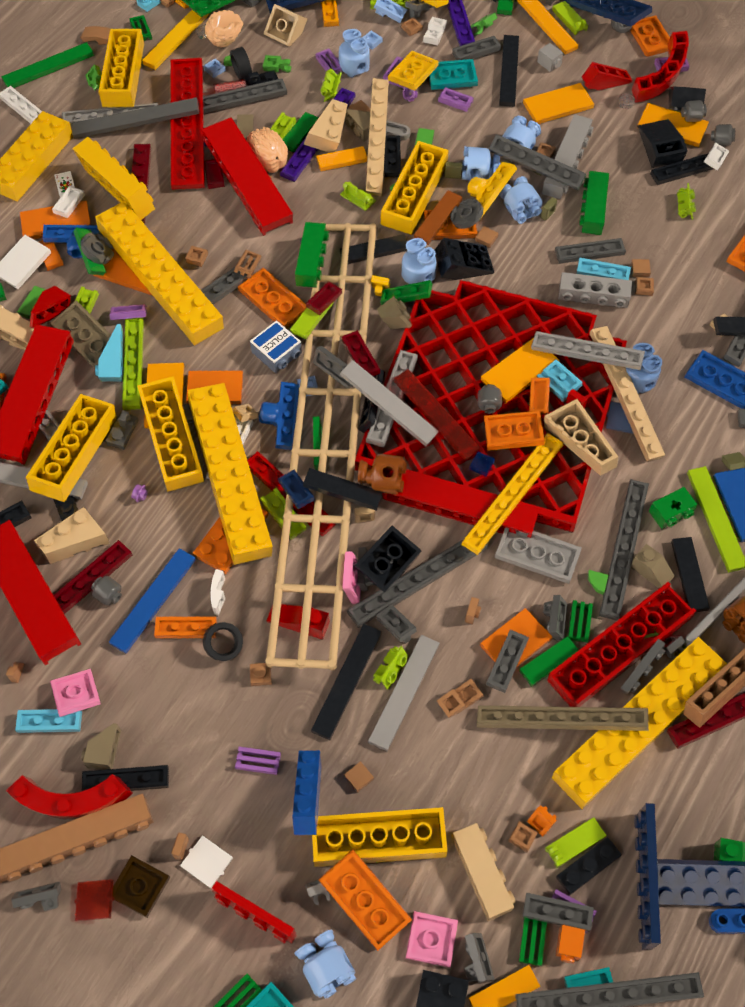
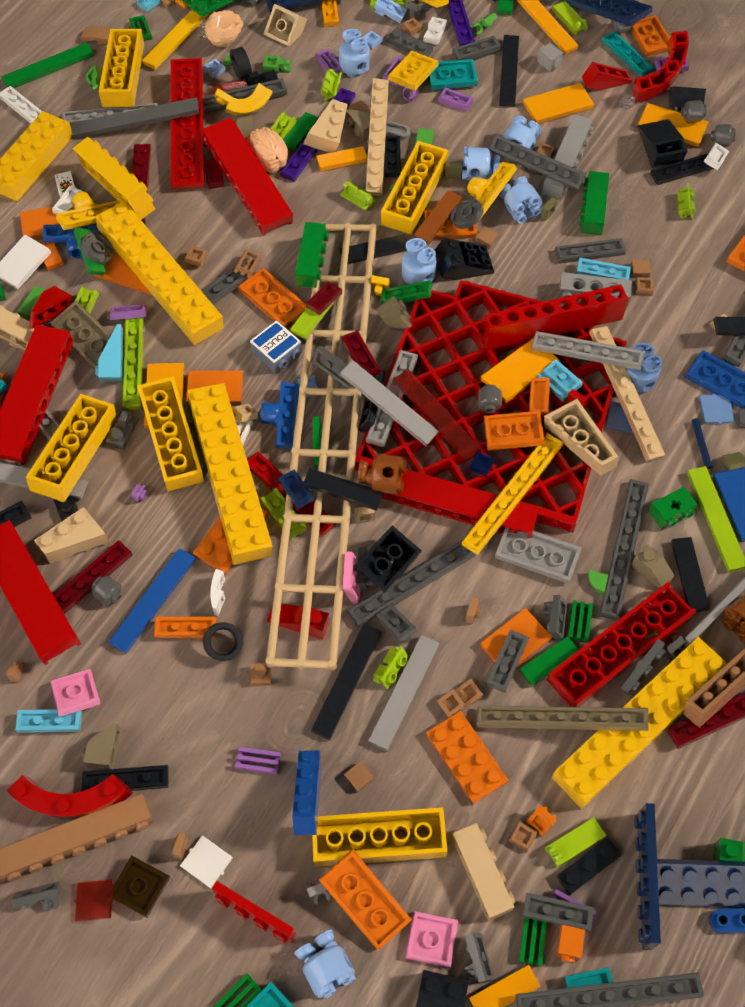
none -> yellow plate [56,192,119,230]
none -> yellow arch [214,83,273,116]
none -> dark grey plate [387,28,434,57]
none -> orange plate [426,711,509,805]
none -> red tile [482,284,629,351]
none -> teal tile [602,31,654,77]
none -> dark blue bar [691,418,713,470]
none -> medium blue piece [699,393,735,425]

